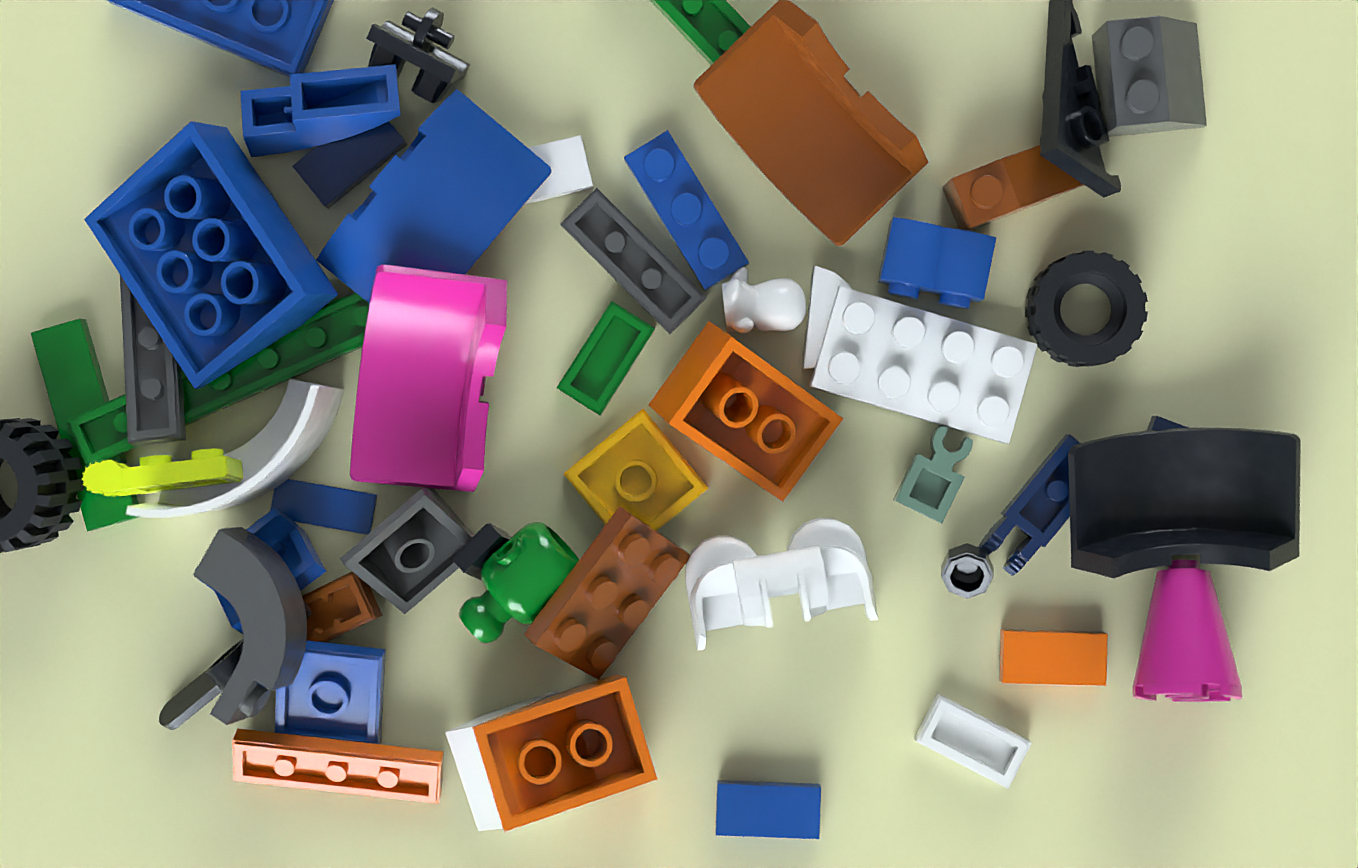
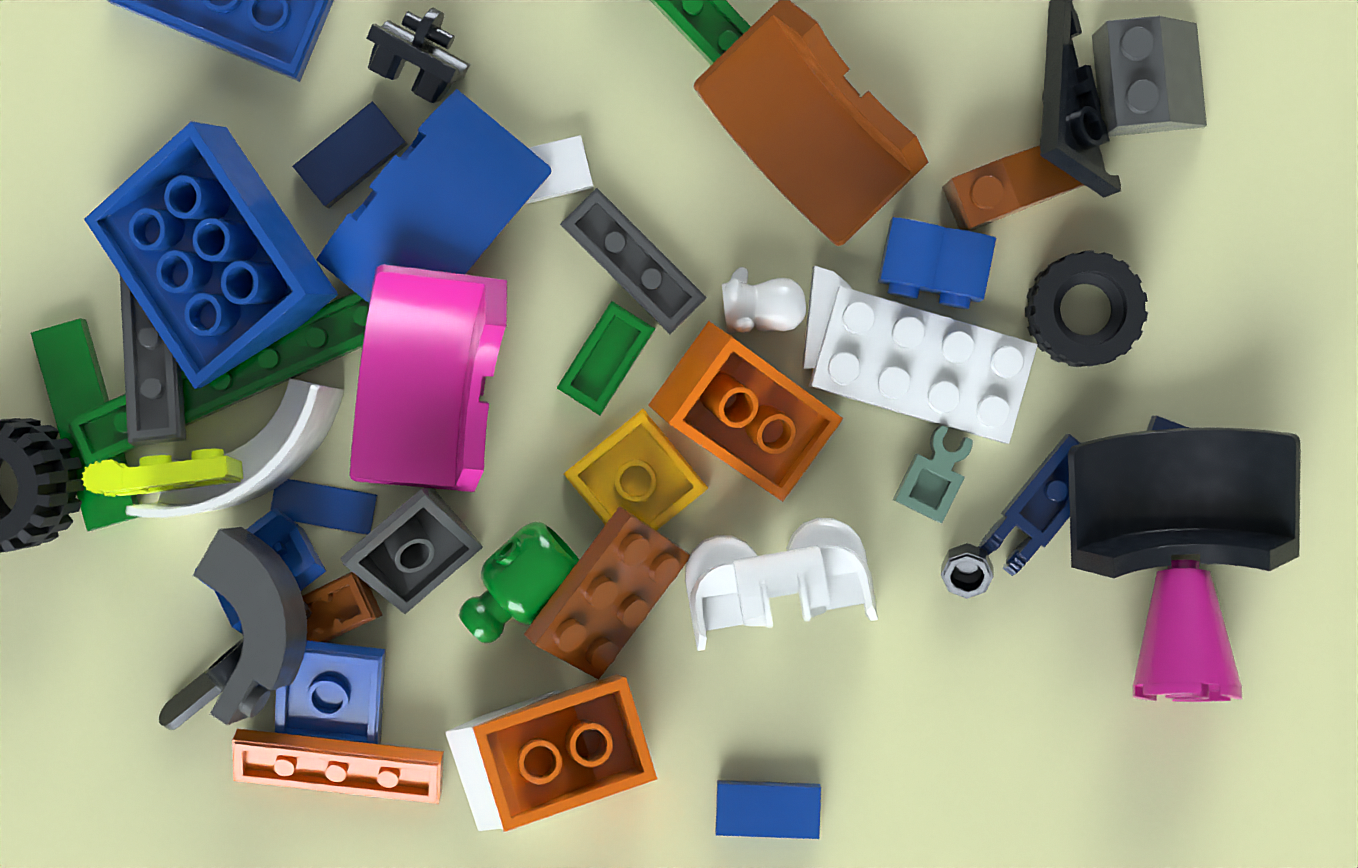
blue slope [240,64,401,158] -> none
black tile [452,523,511,580] -> none
blue plate [624,130,749,291] -> none
white tile [914,693,1032,789] -> none
orange tile [999,629,1108,686] -> none

